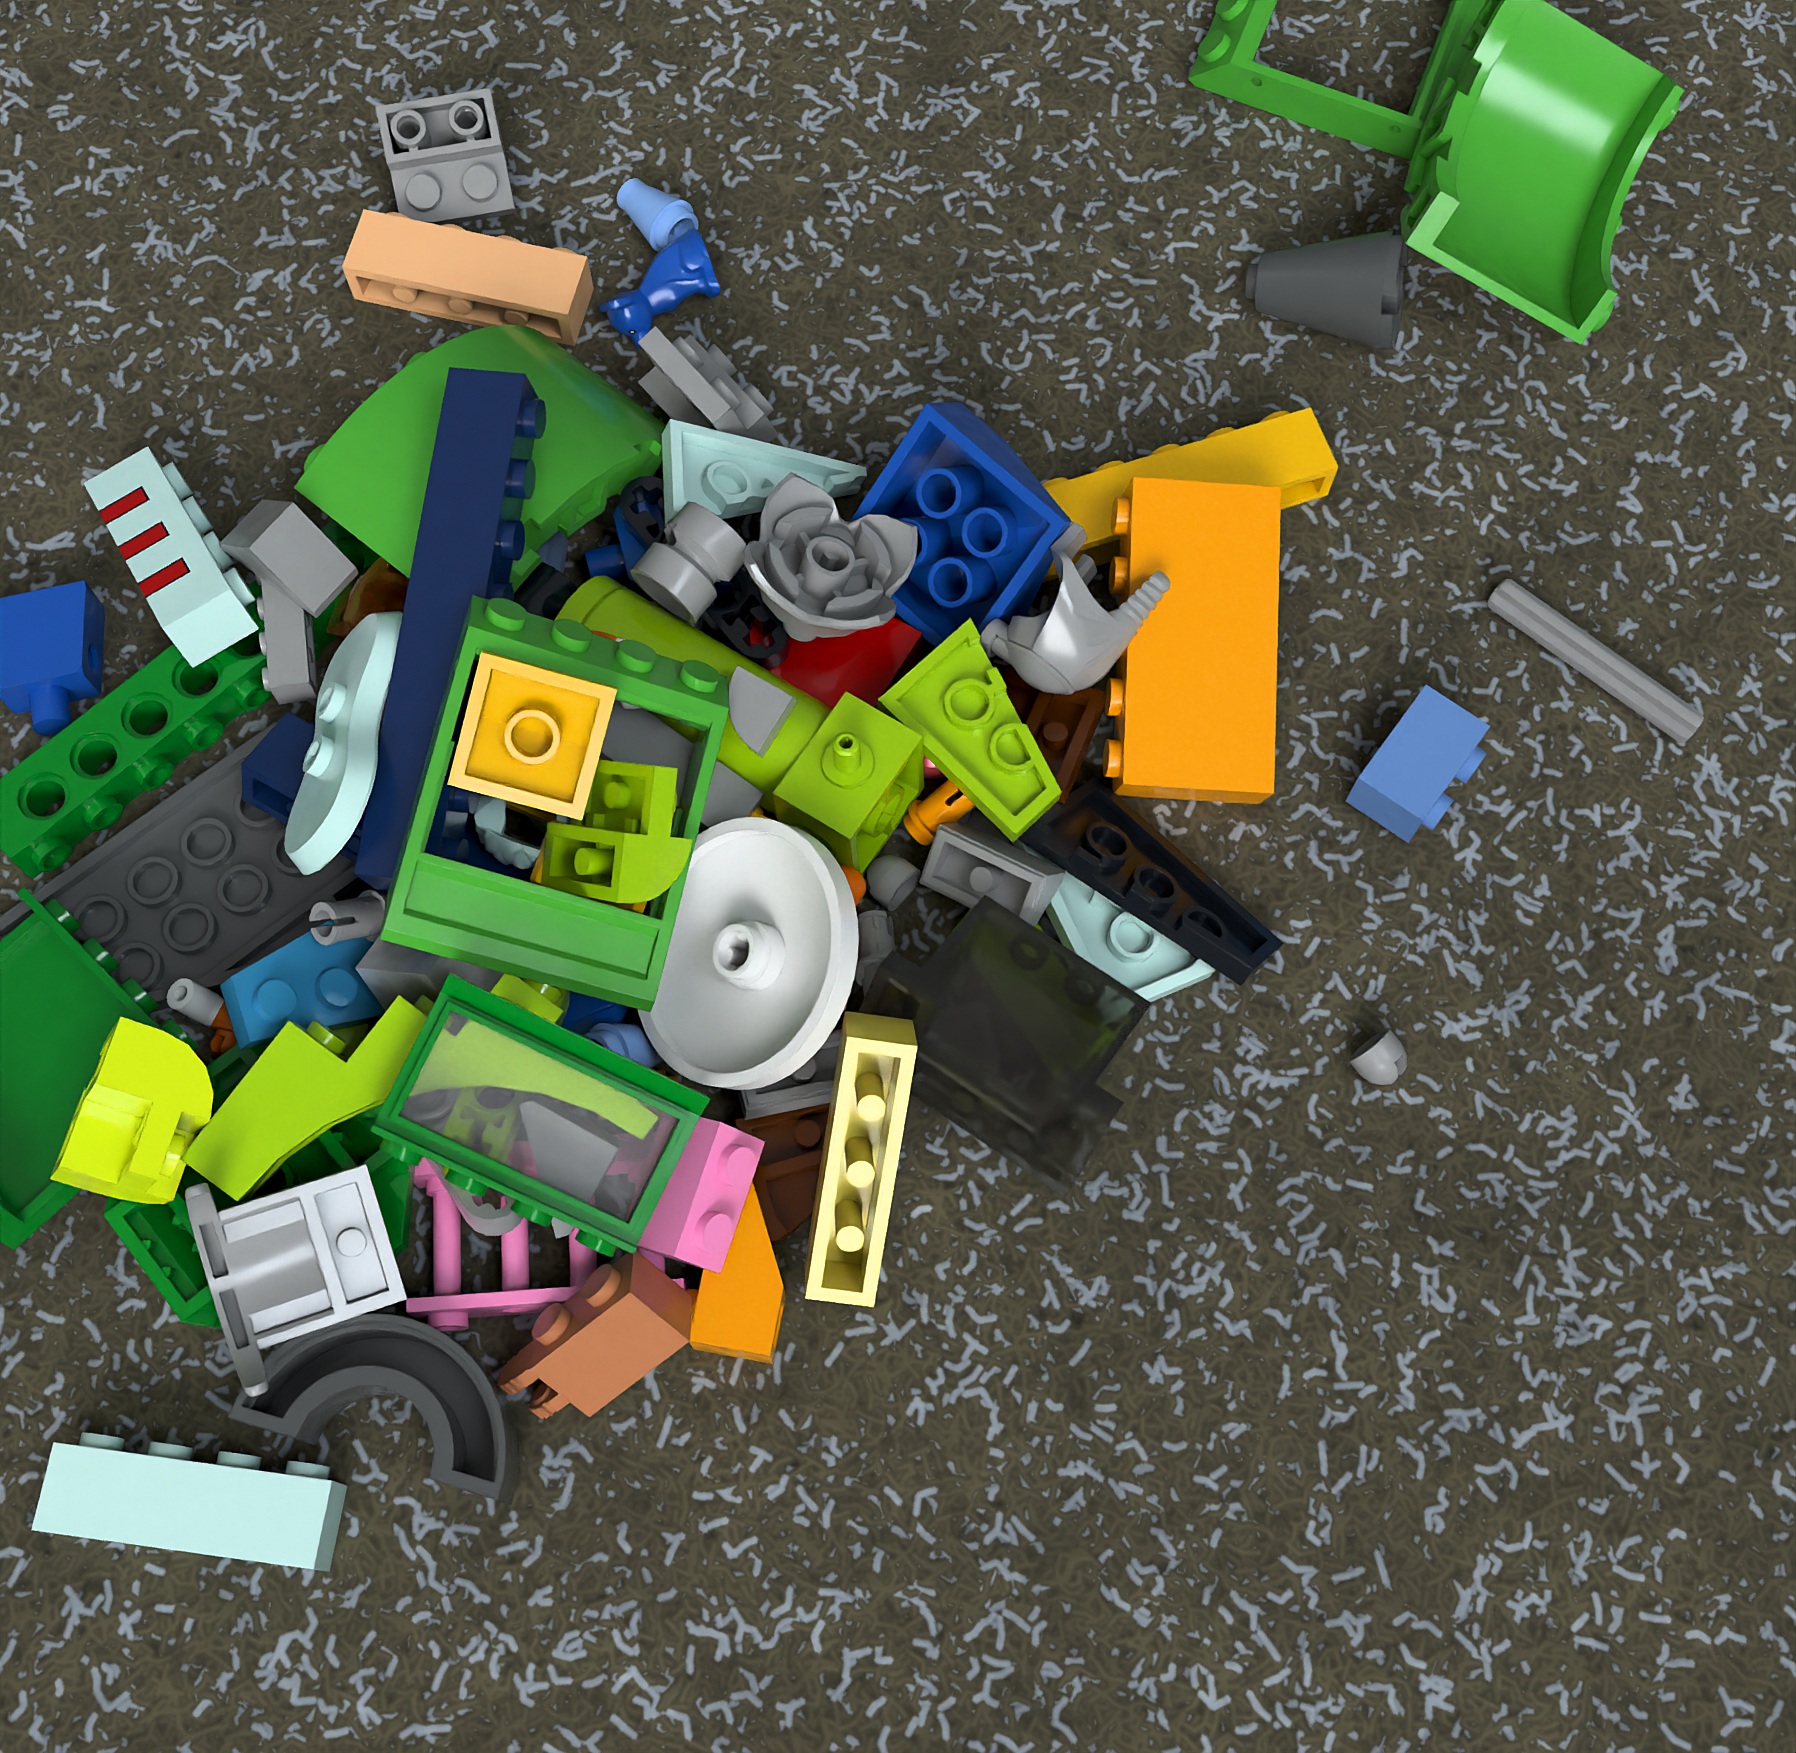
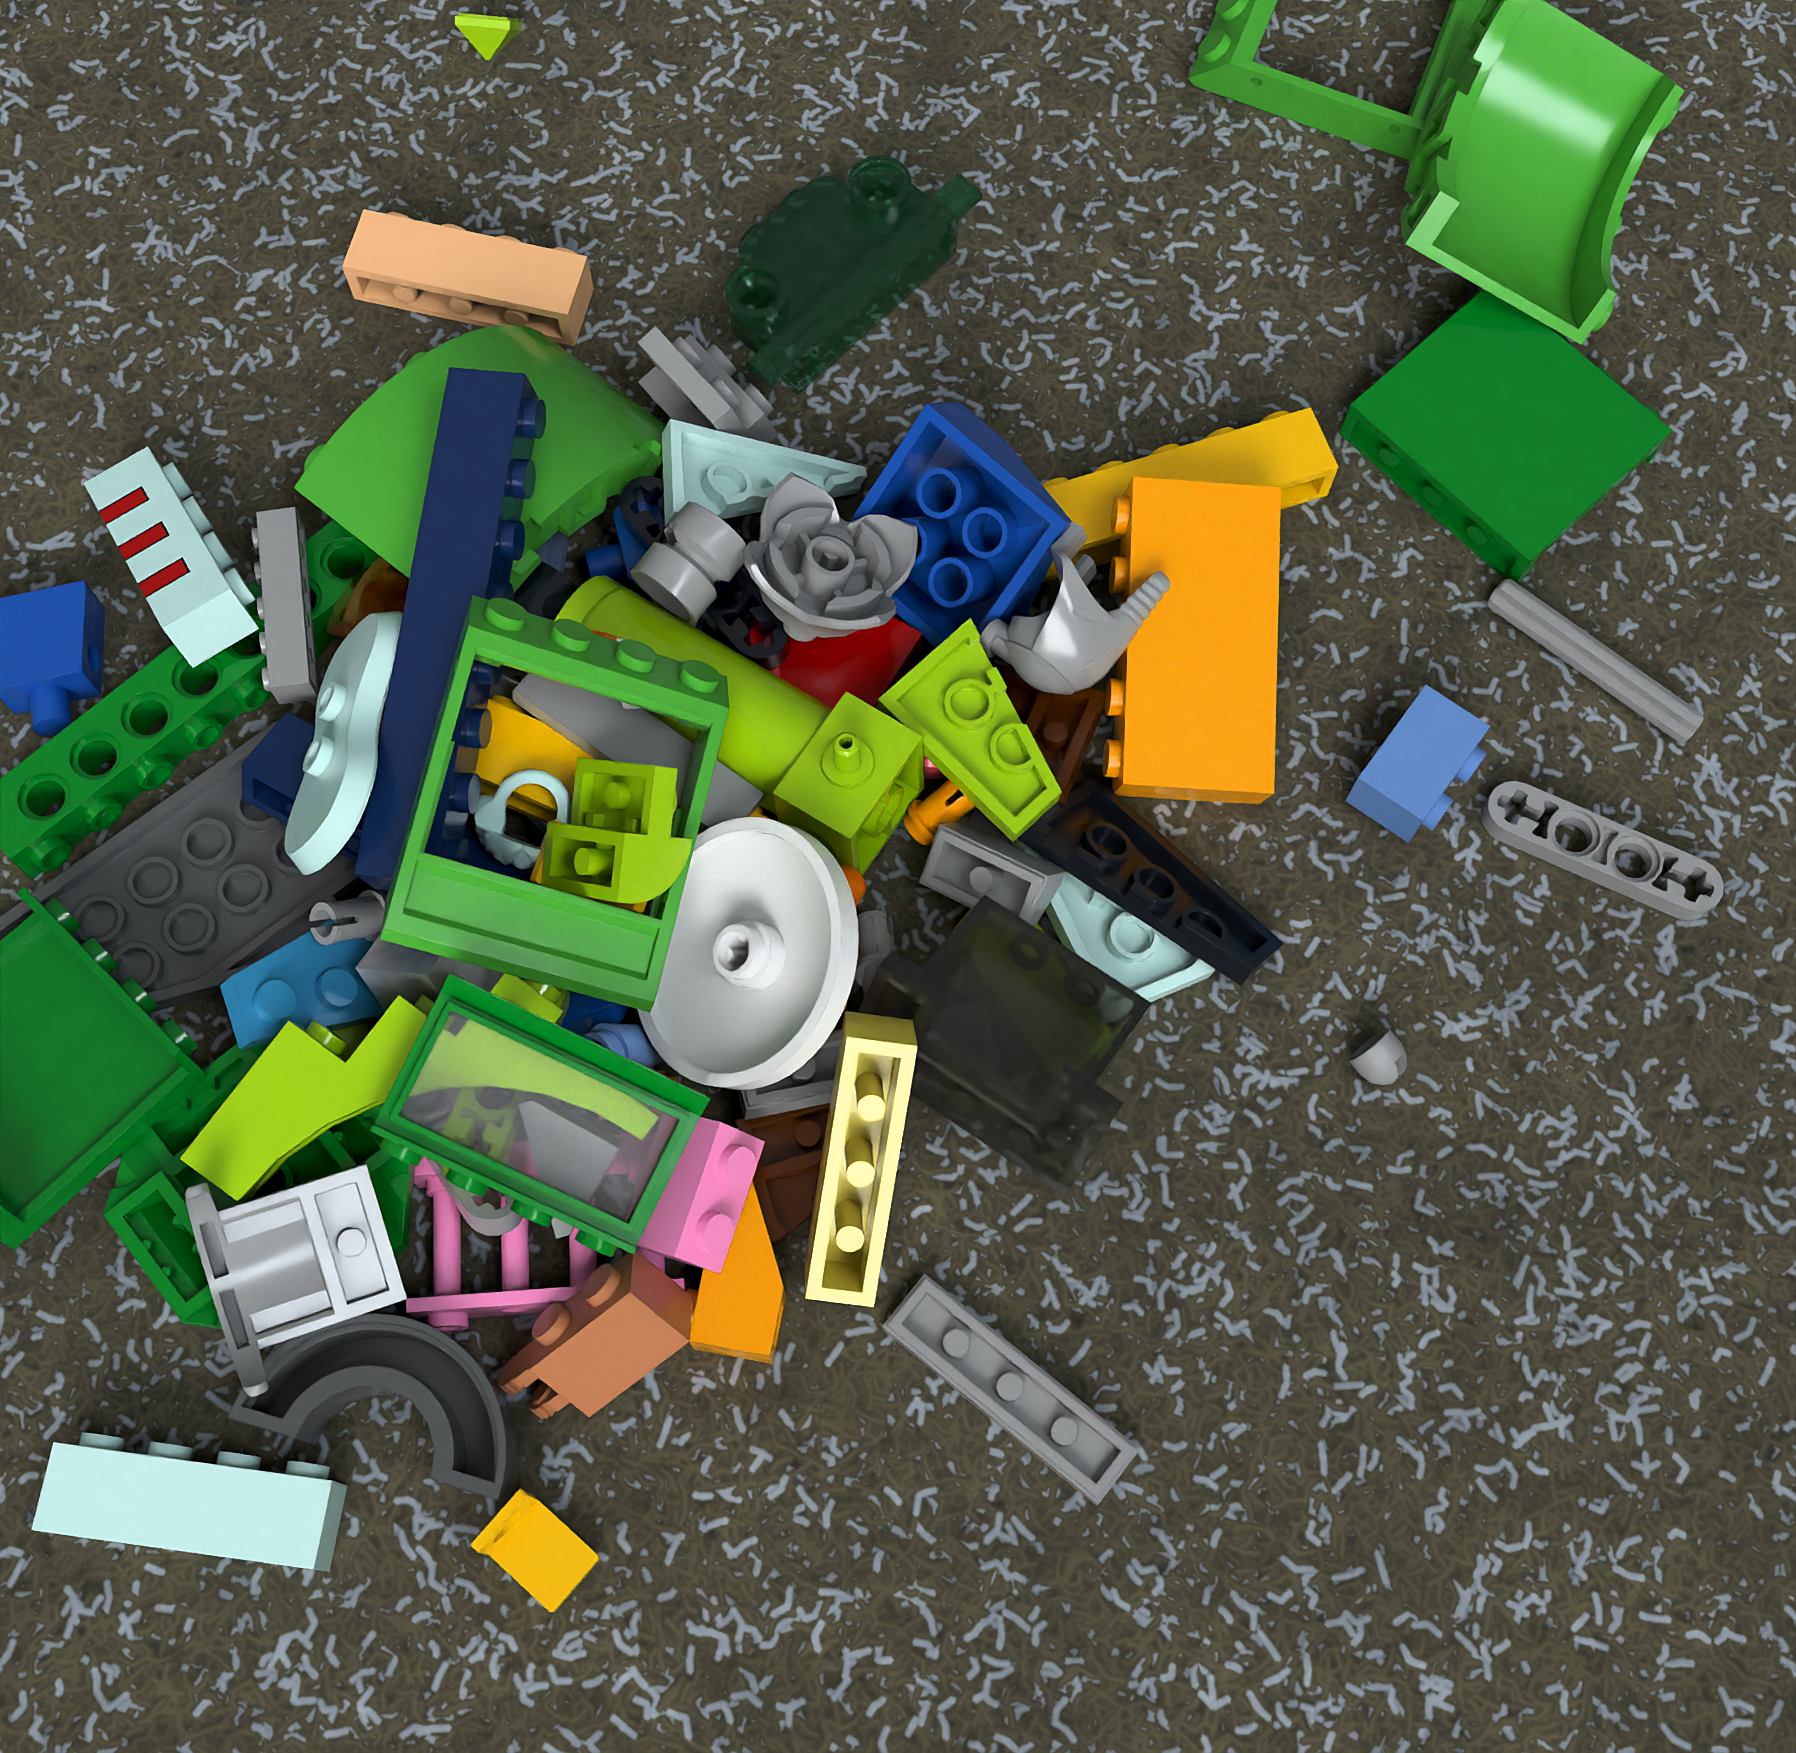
neon yellow brick [50,1016,214,1204] -> none
white arm [167,978,237,1056] -> none
light grey slope [219,499,359,618] -> none
light grey brick [375,88,516,225] -> none
yellow slope [447,650,618,820] -> none
blue animal [598,228,720,348] -> none
light blue cone [617,178,699,252] -> none
light grey tile [728,665,797,758] -> none
light grey hinge [866,855,921,911] -> none
dark grey cone [1245,229,1409,350] -> none
none -> lime slope [455,13,522,60]
none -> yellow bracket [470,1488,600,1612]
none -> clear green brick [725,155,982,395]
none -> light grey tile [882,1274,1140,1506]
none -> green panel [1339,289,1672,584]
none -> light grey beam [1481,781,1724,921]

